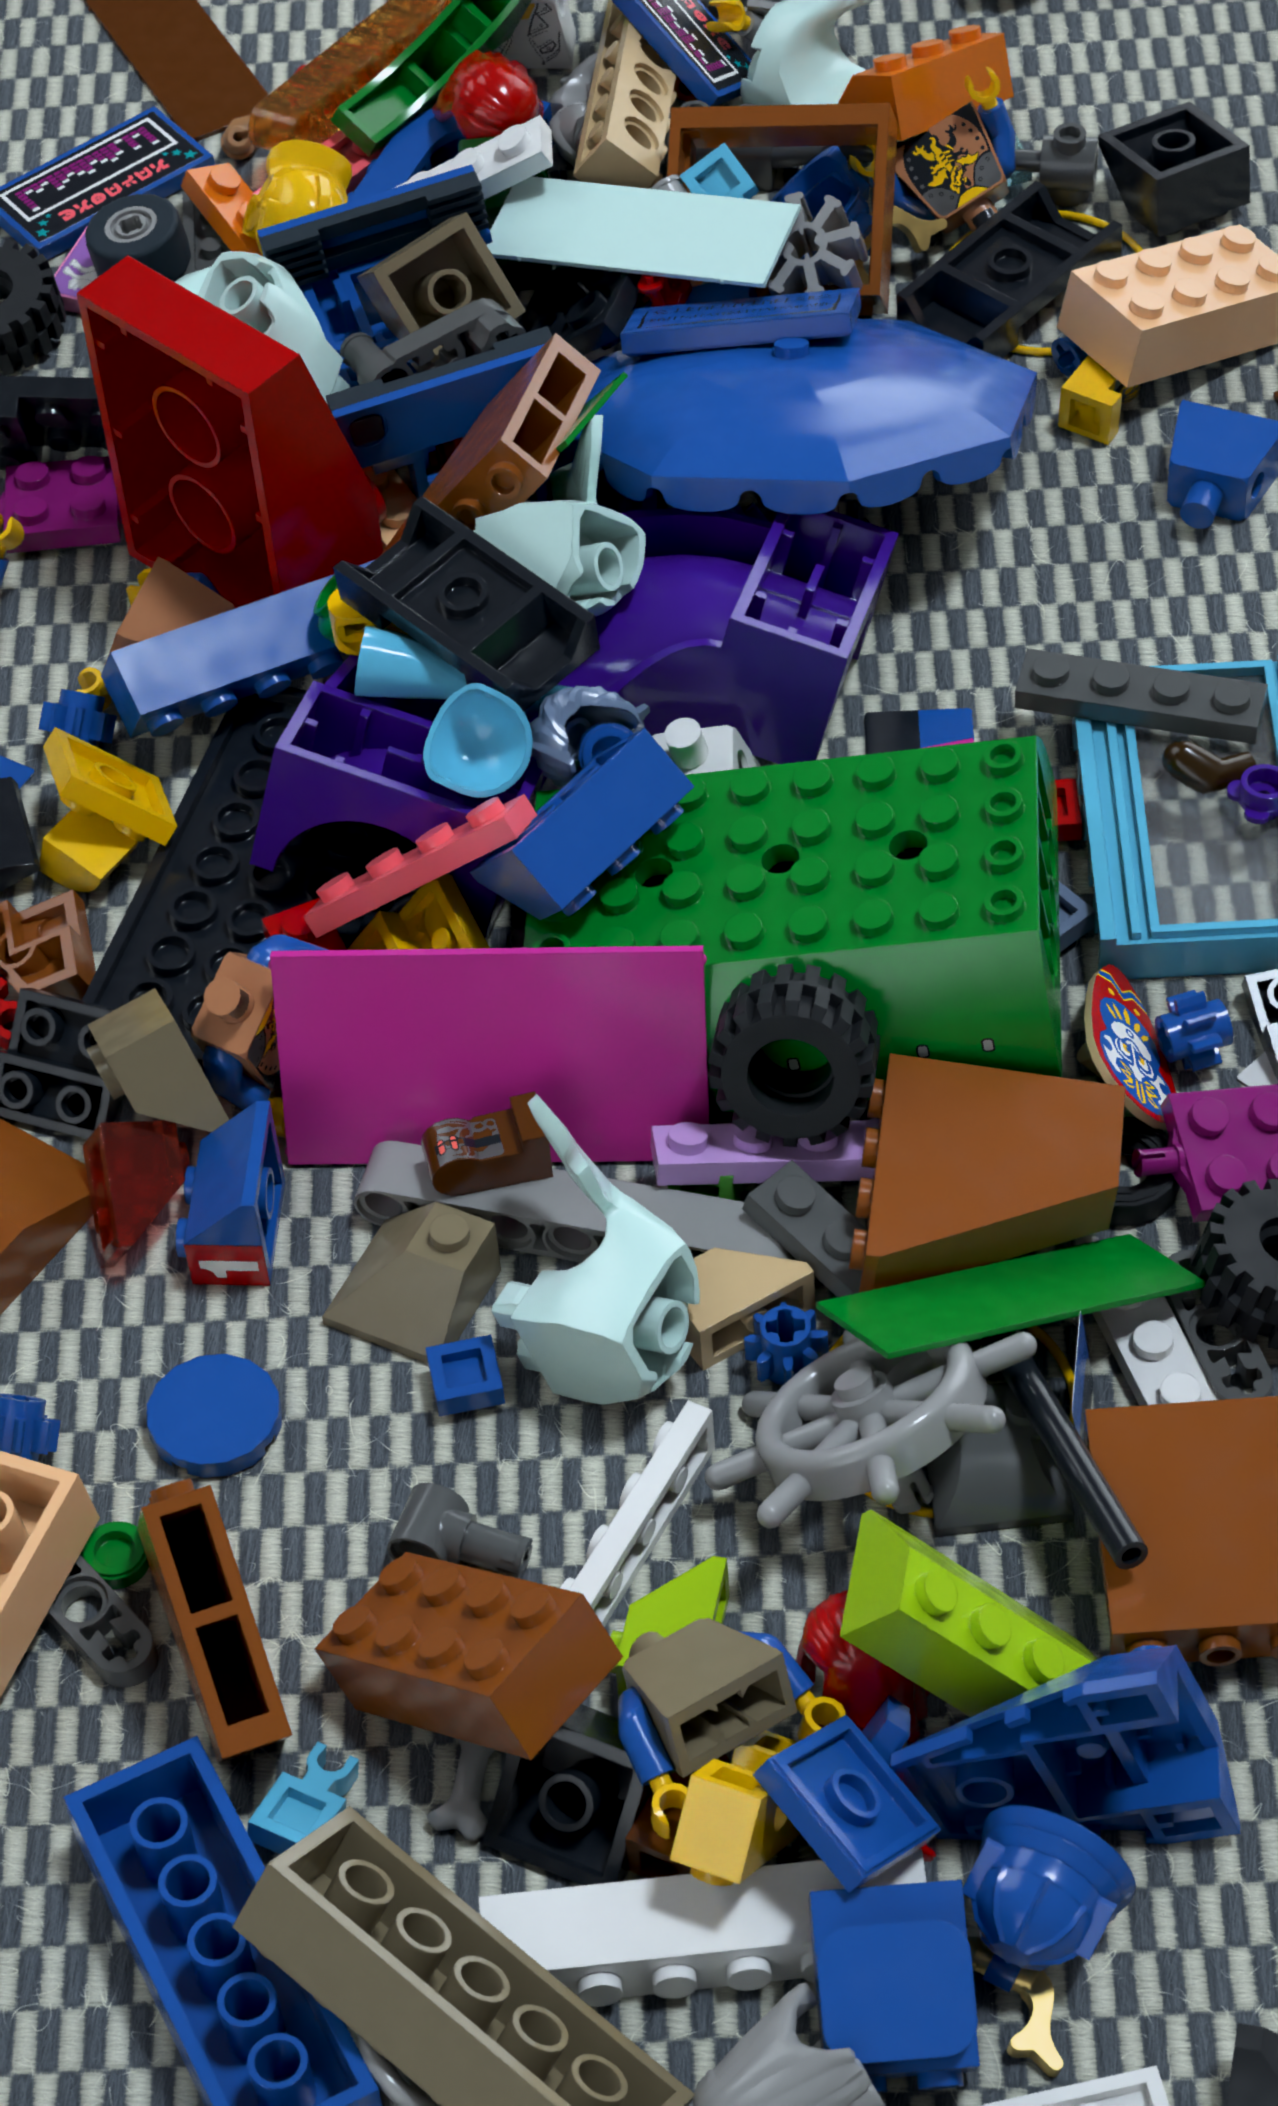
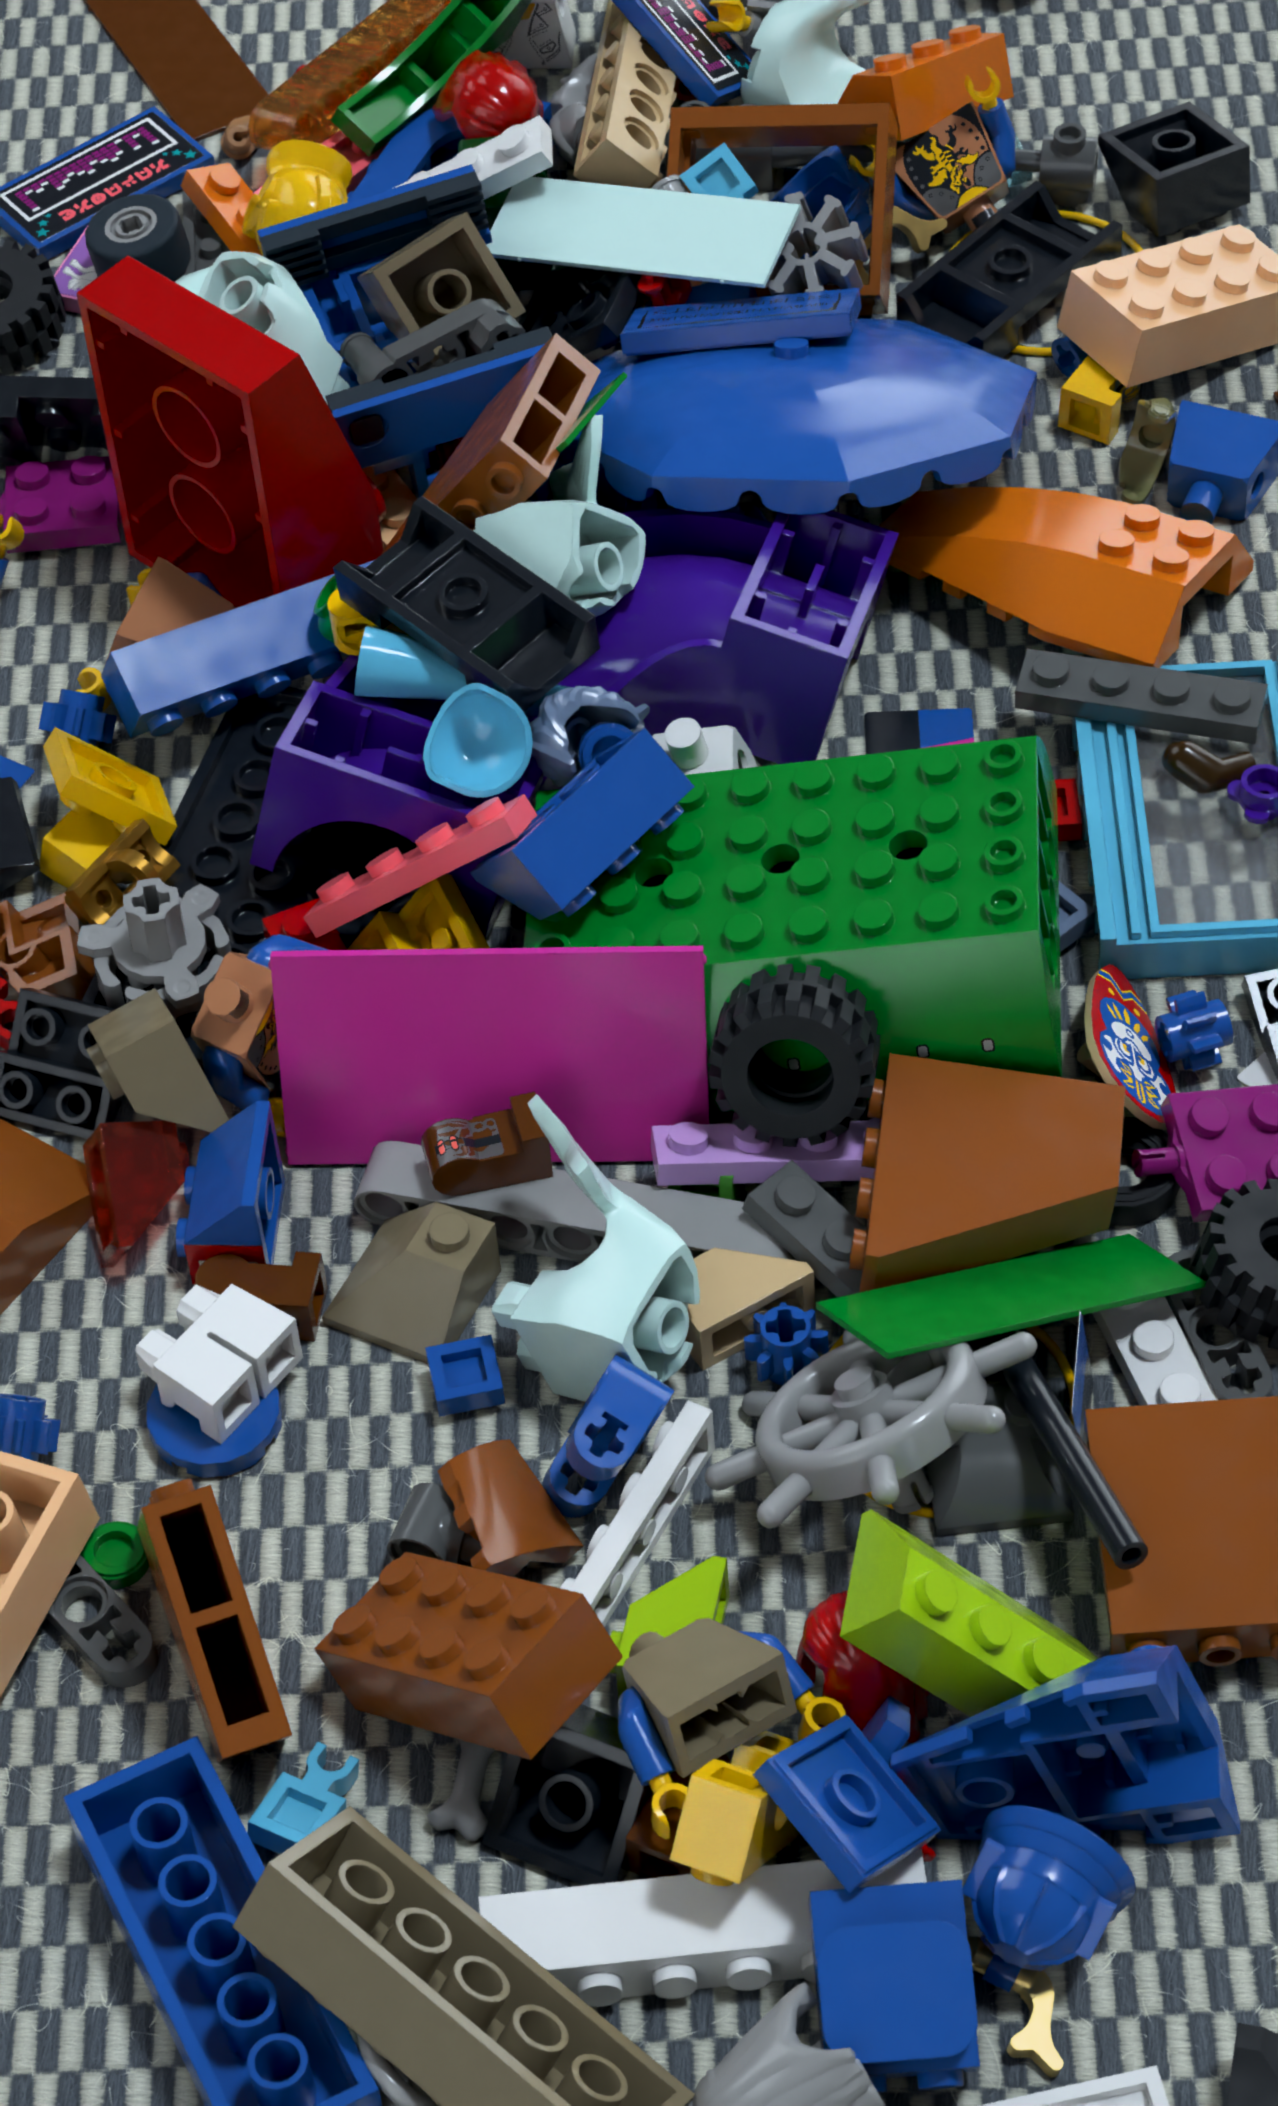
none -> pearl gold hips [64,819,181,925]
none -> light grey piece [77,878,232,1020]
none -> white hips [135,1284,303,1444]
none -> reddish brown leg [195,1251,328,1342]
none -> dark orange slope [438,1439,584,1577]
none -> blue piece [542,1354,675,1518]
none -> orange wedge [879,487,1254,668]
none -> olive helmet [1118,397,1178,504]

